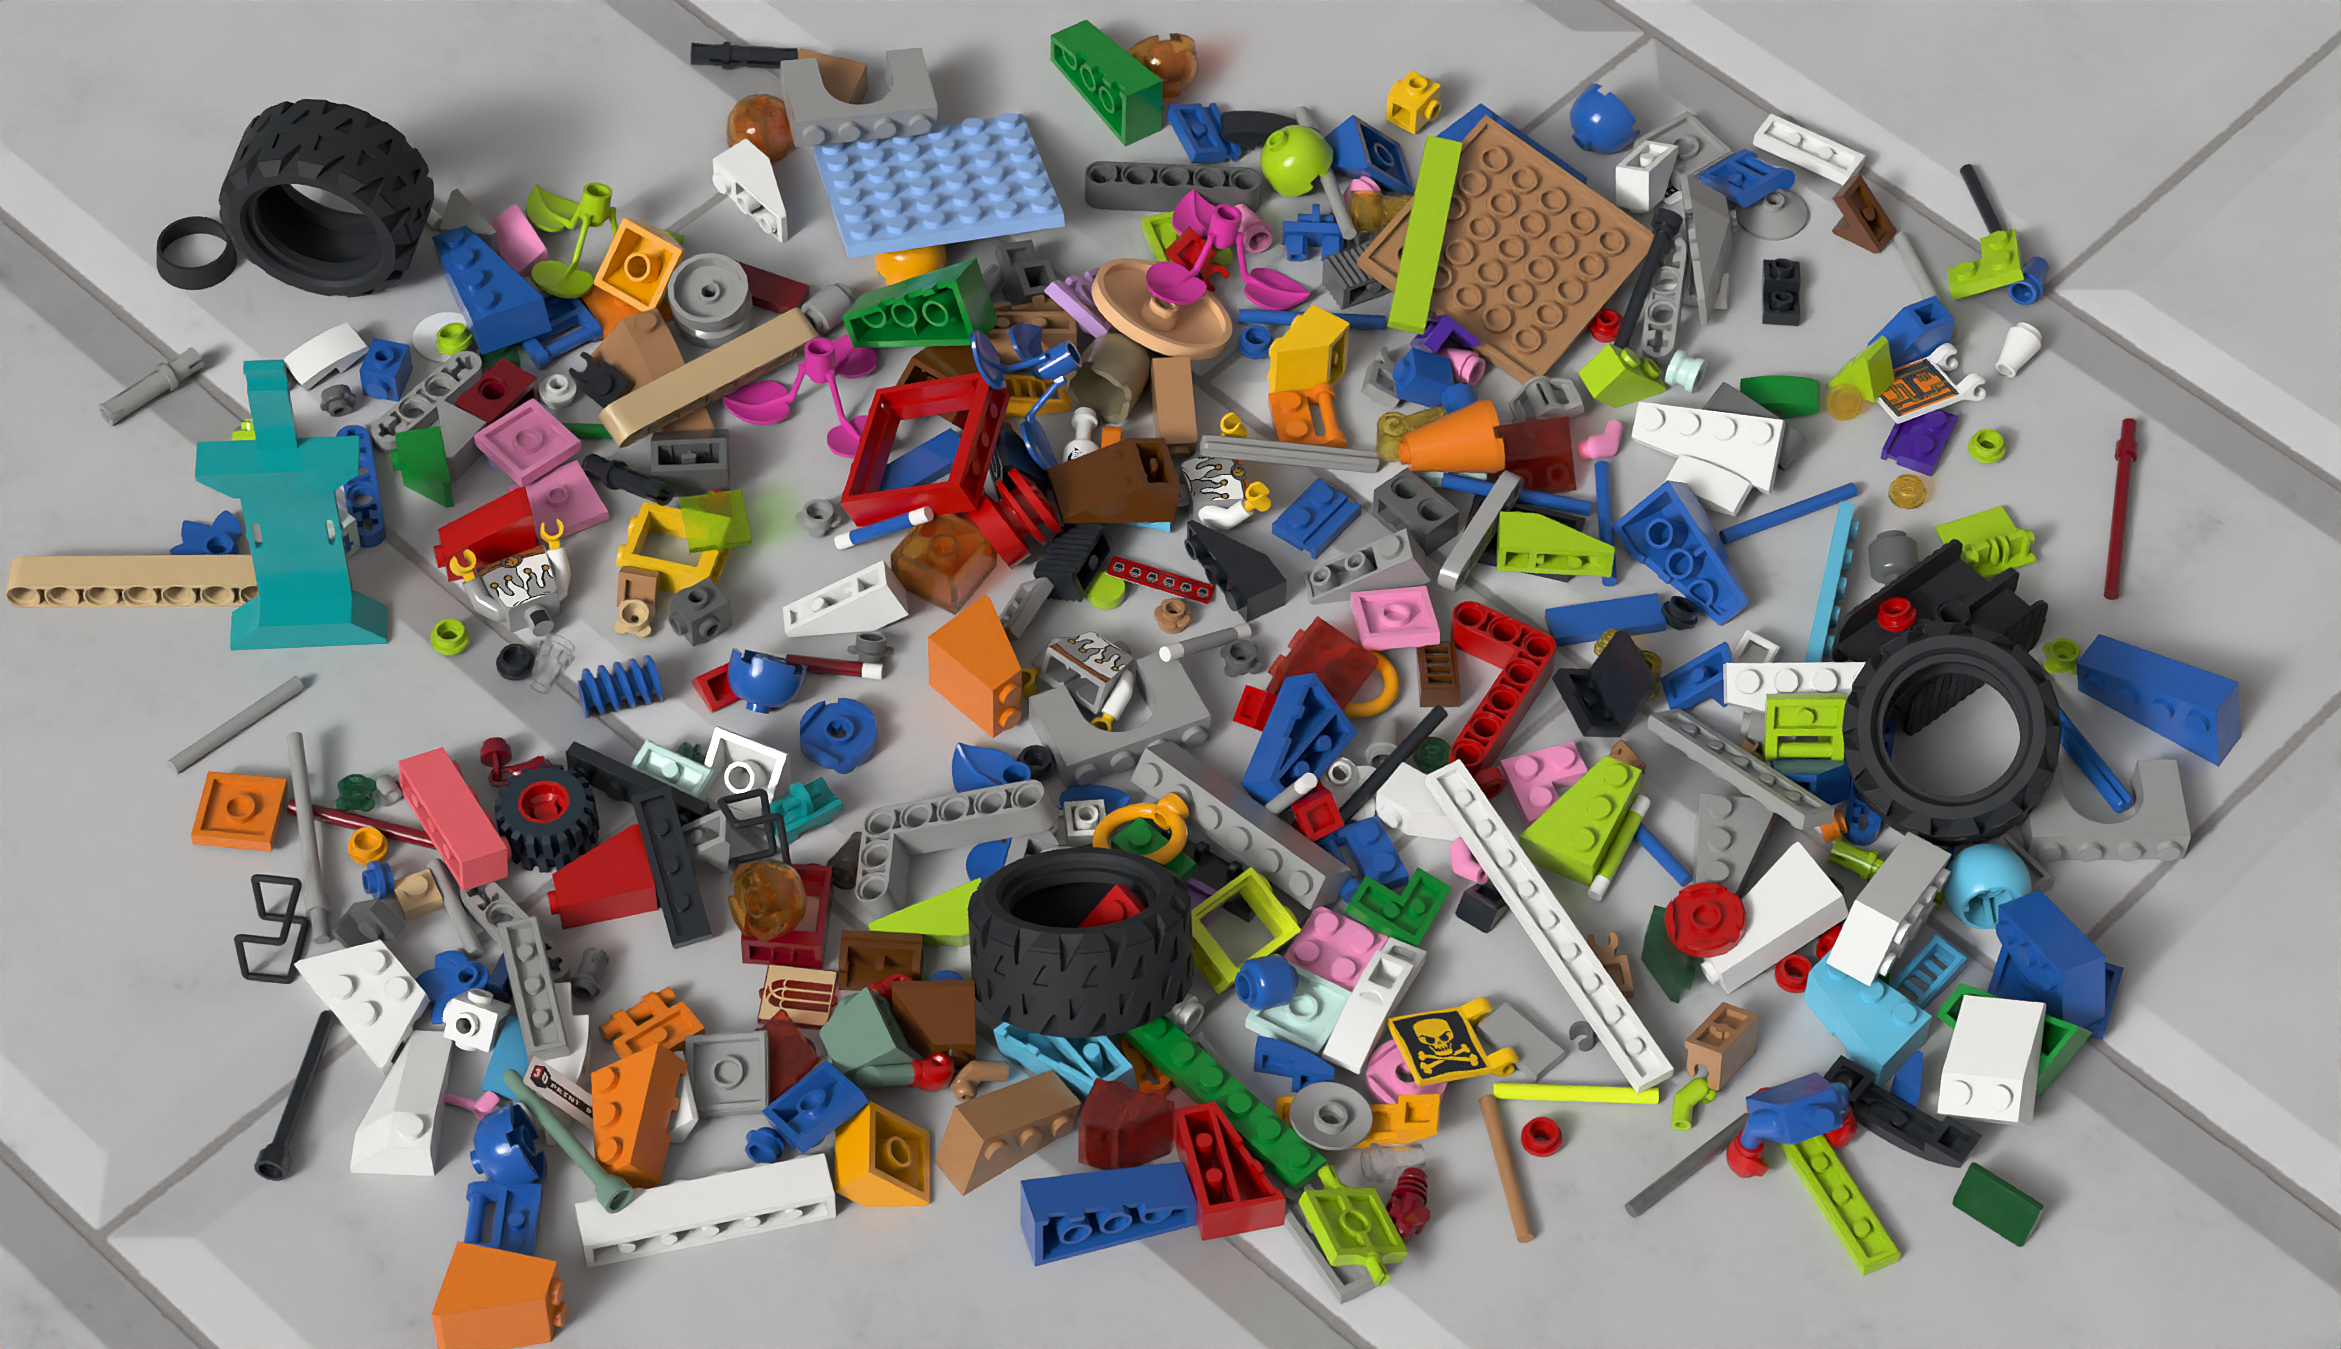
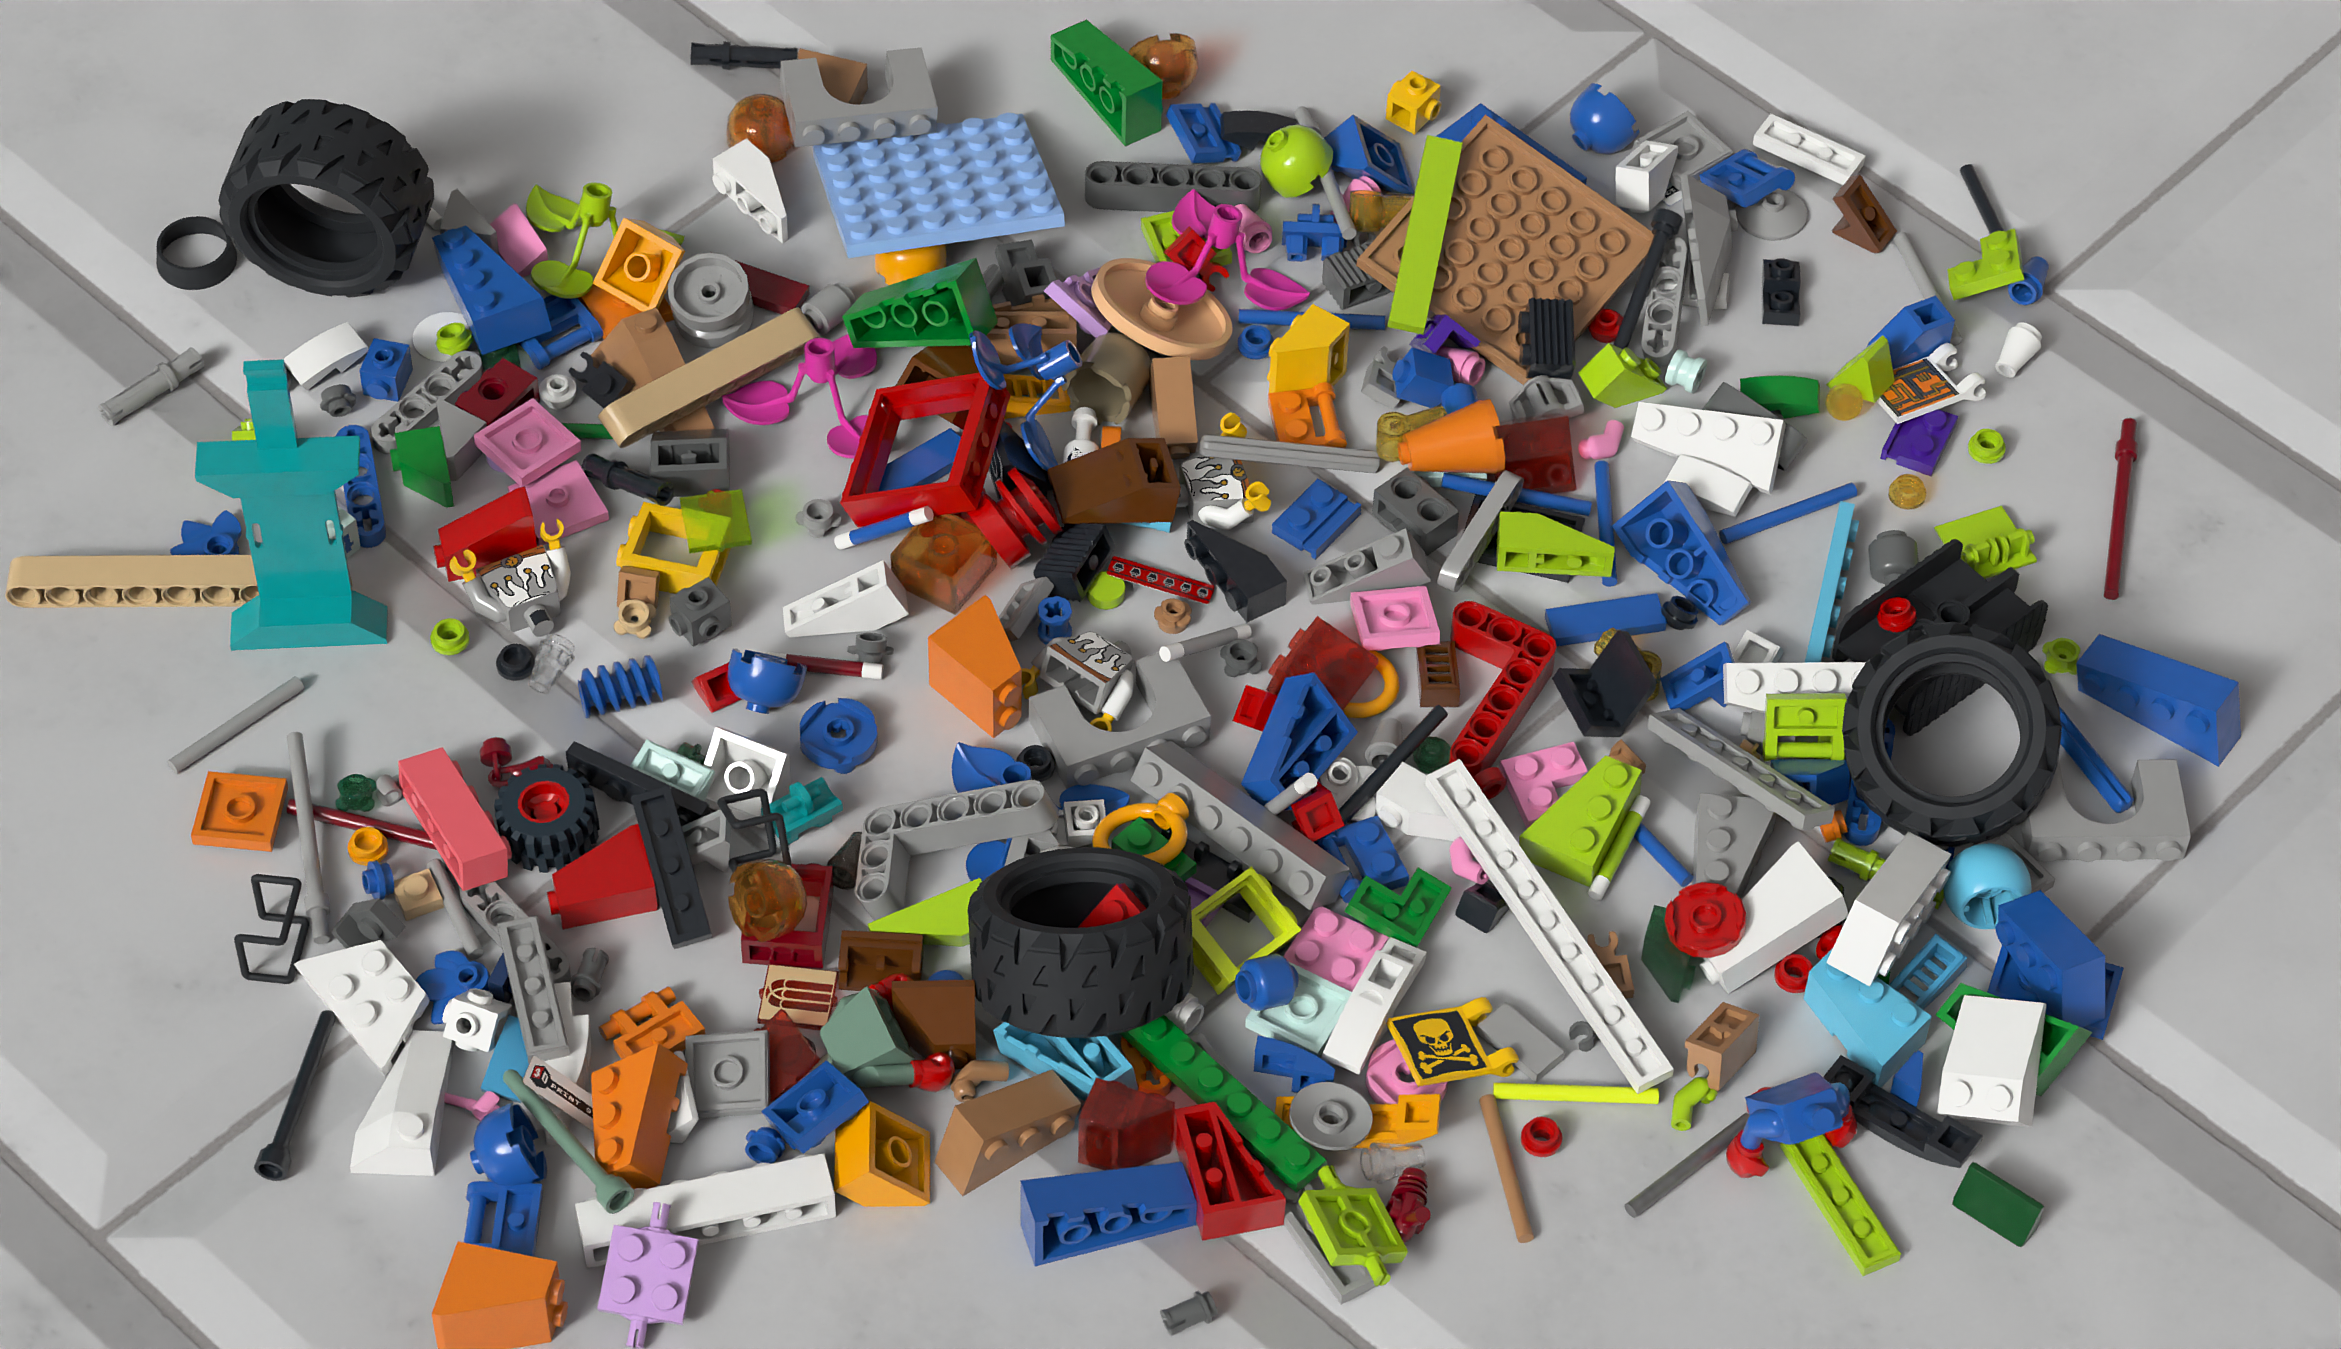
none -> lavender plate [597,1202,699,1349]
none -> blue bush [1038,596,1072,645]
none -> dark grey pin [1160,1291,1218,1336]
none -> black brick [1518,297,1576,379]

